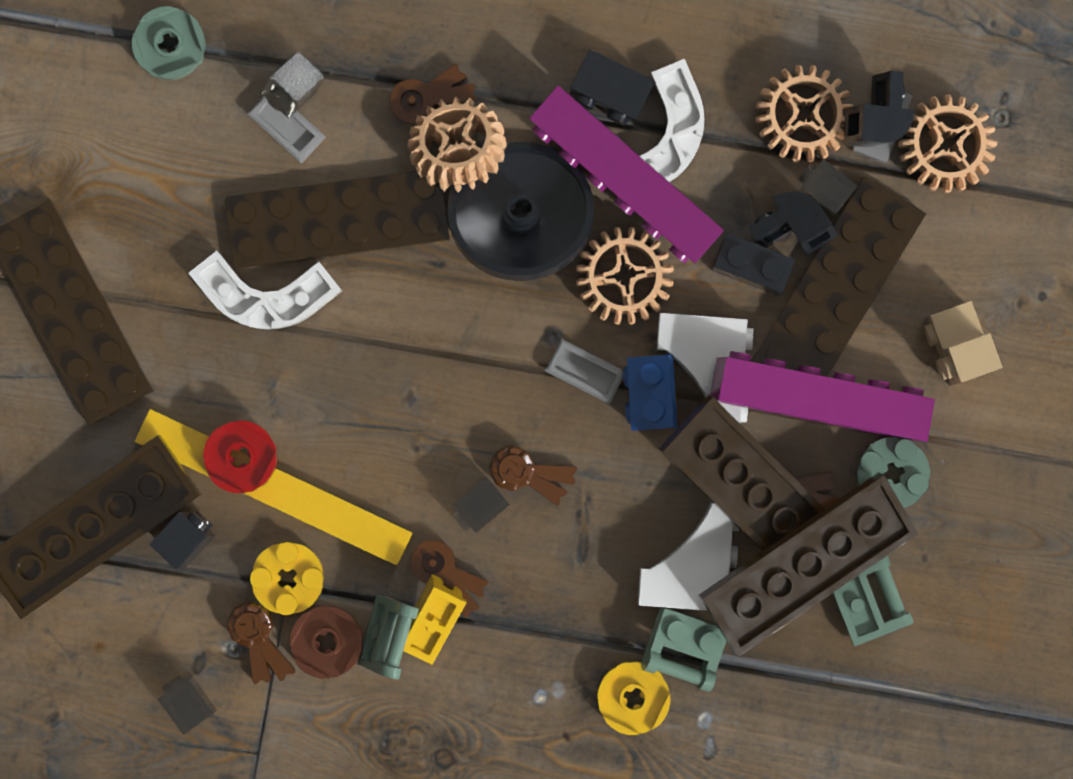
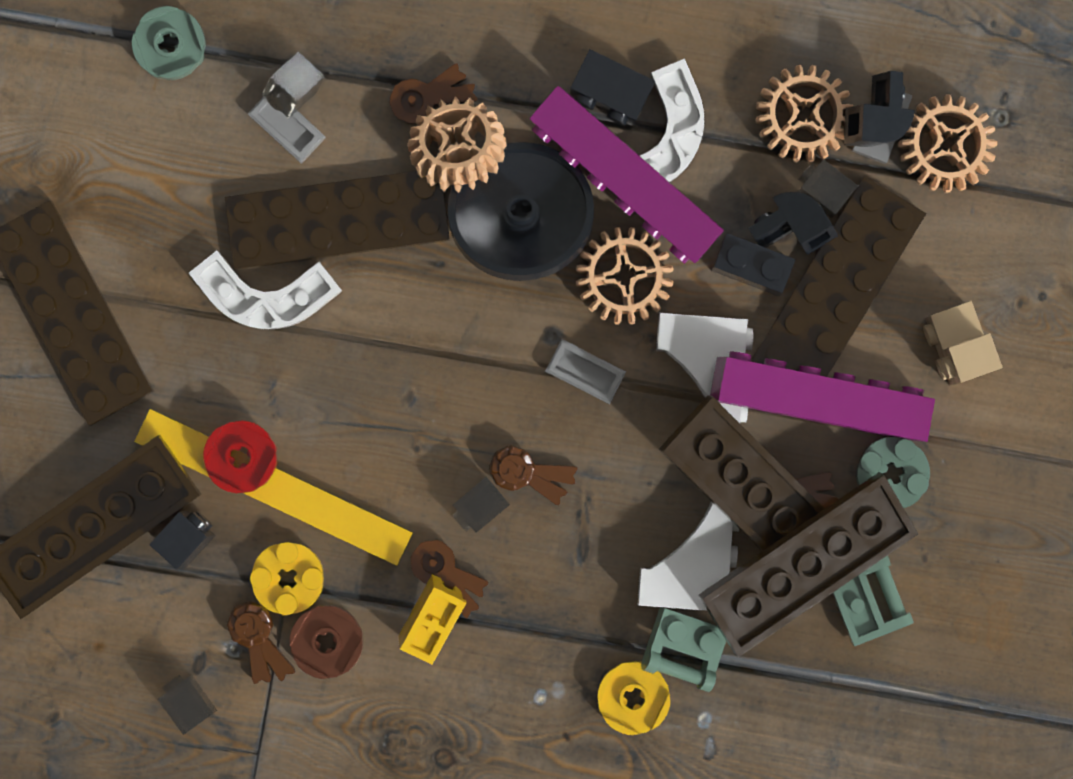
sand green plate [357,594,419,680] -> none
blue bracket [623,354,678,431] -> none

